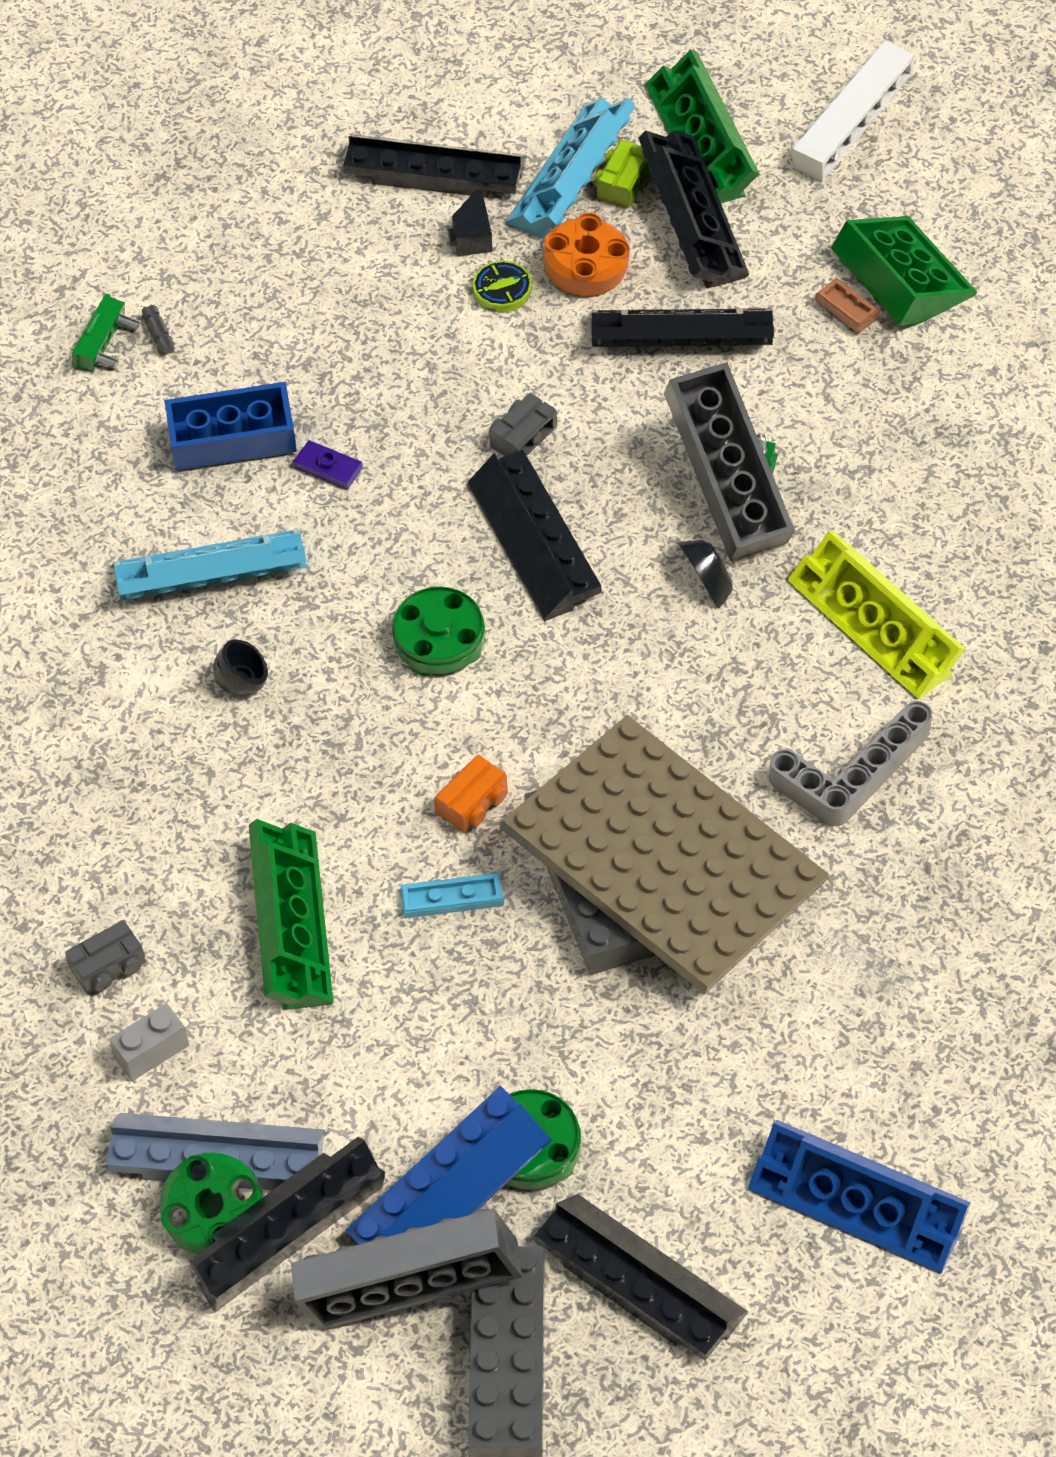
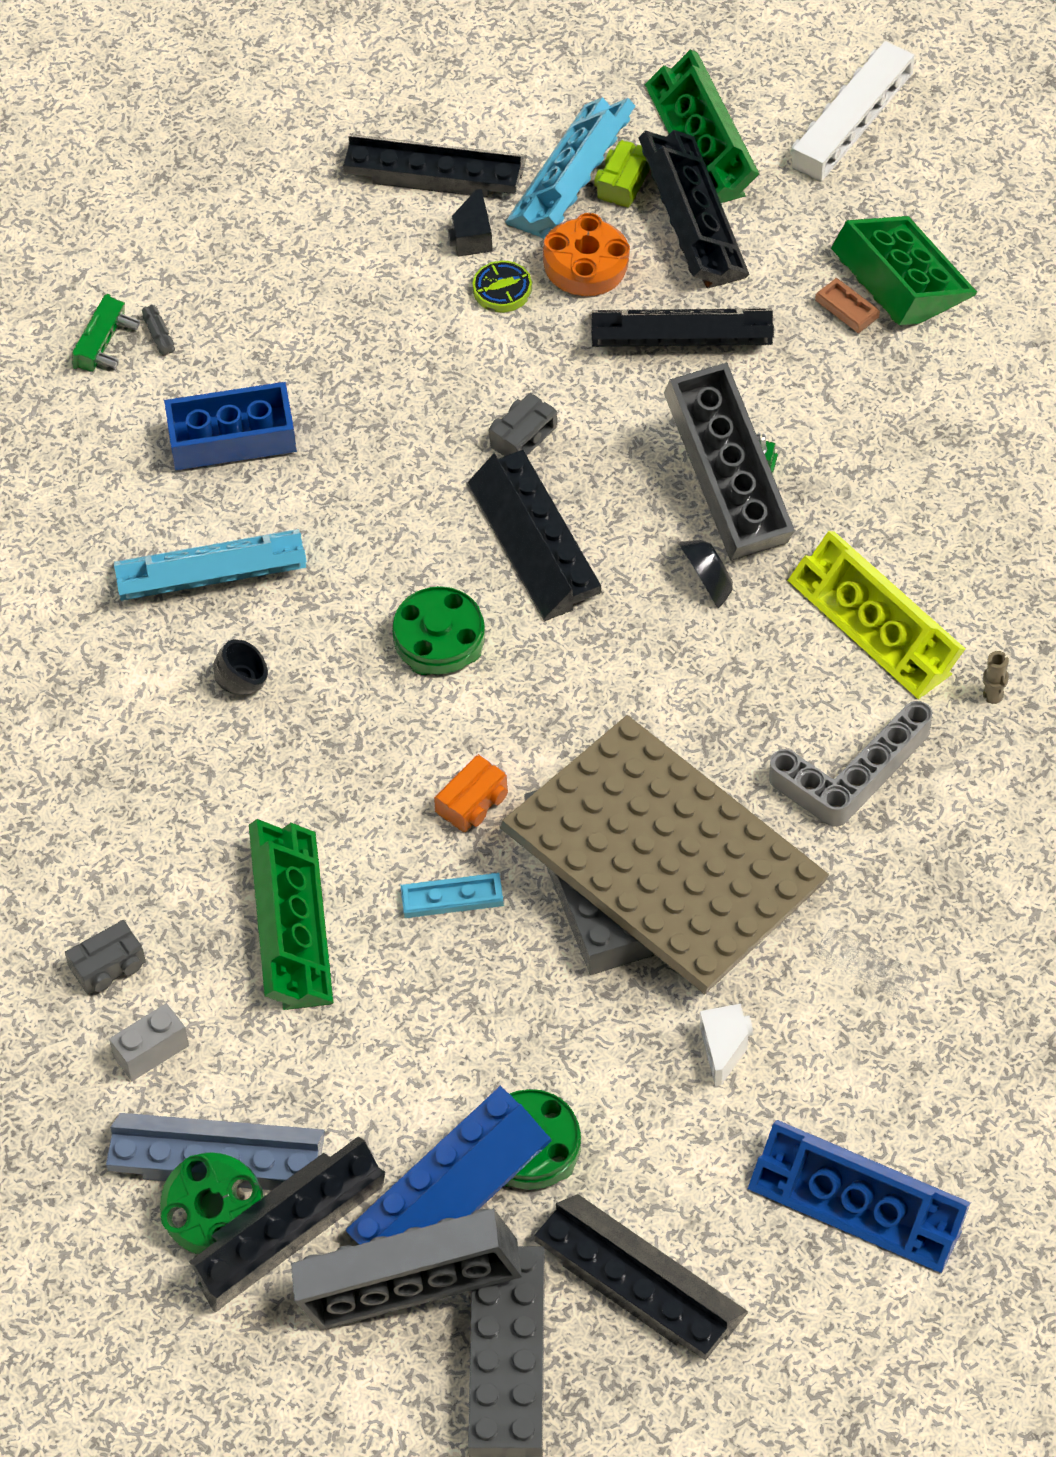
dark purple plate [293,440,363,490] -> none
none -> white slope [700,1004,753,1086]
none -> dark tan pin [983,651,1009,704]

